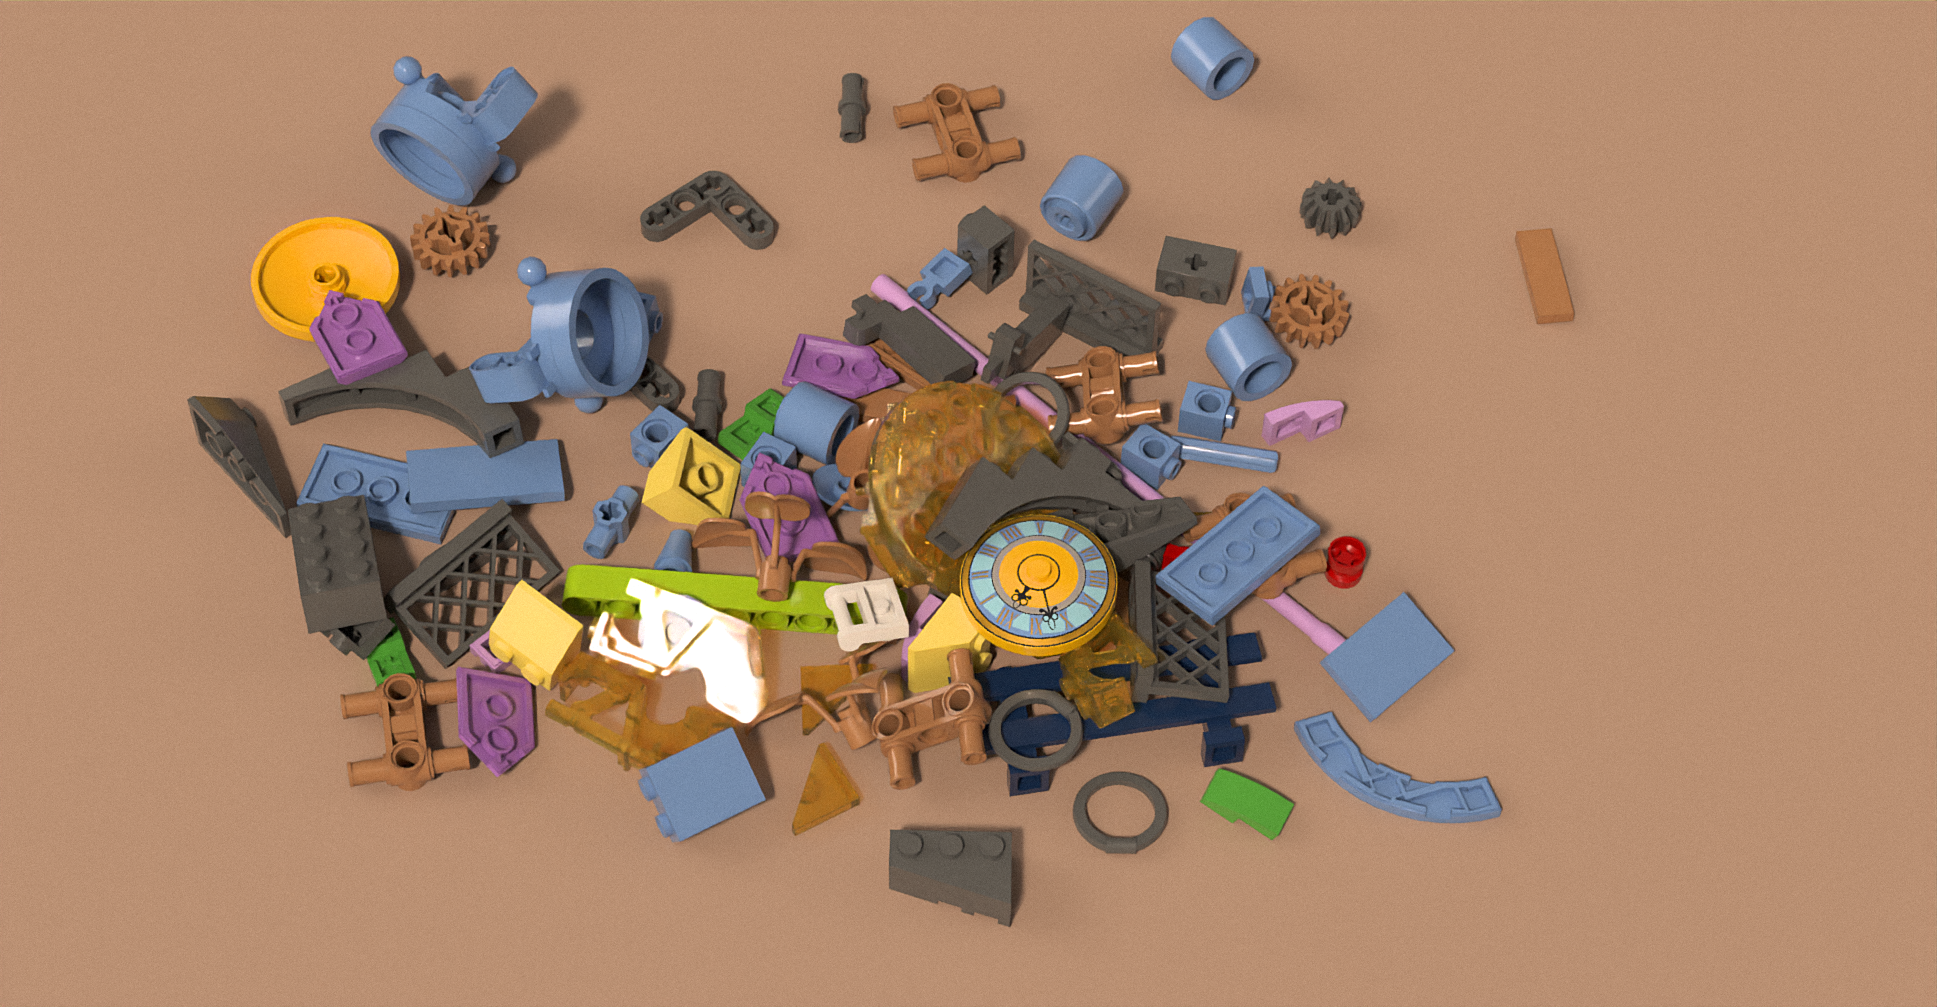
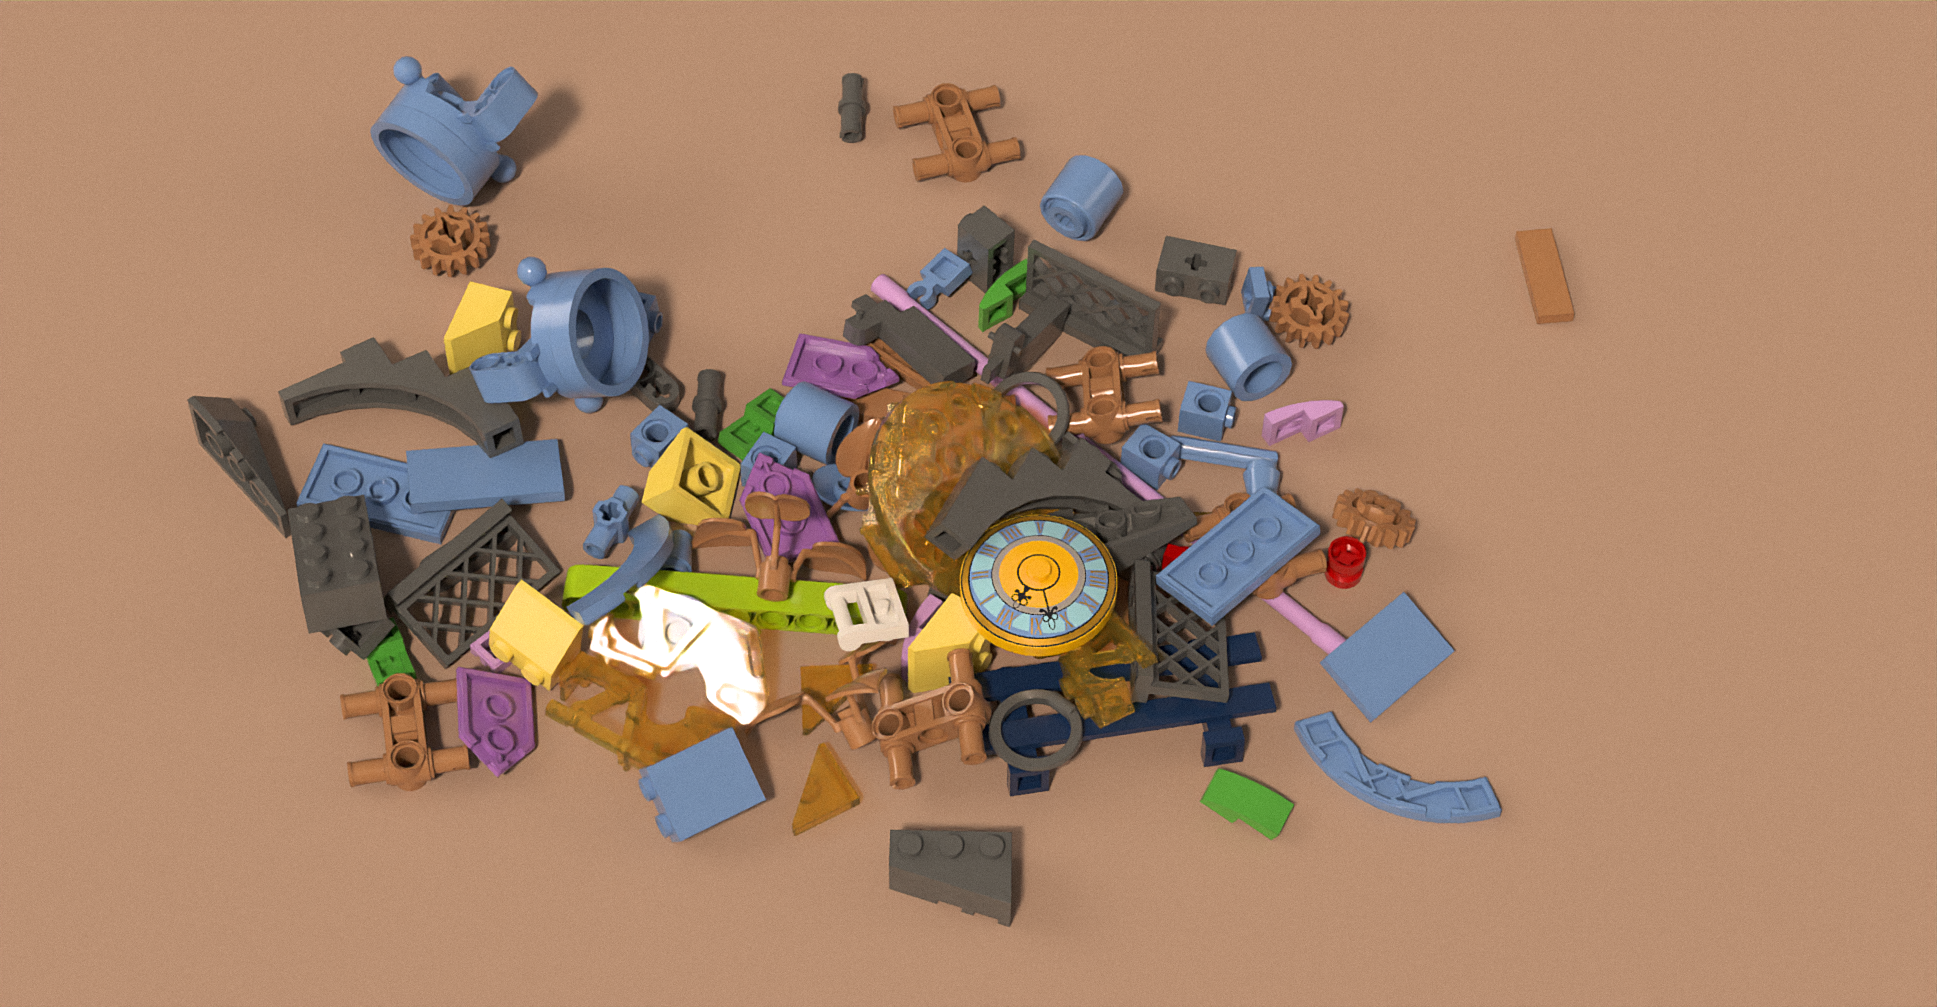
yellow dish [251,217,400,342] -> none
medium lavender tile [309,290,408,385] -> none
dark grey beam [640,170,774,250] -> none
dark grey piece [1072,772,1167,854] -> none
medium blue piece [1171,17,1254,100] -> none
dark grey gear [1299,177,1361,239] -> none
none -> light yellow slope [444,281,521,375]
none -> medium blue tile [567,514,674,626]
none -> bright green slope [978,259,1027,332]
none -> medium blue cone [1243,460,1280,496]
none -> medium nougat gear [1332,488,1416,549]

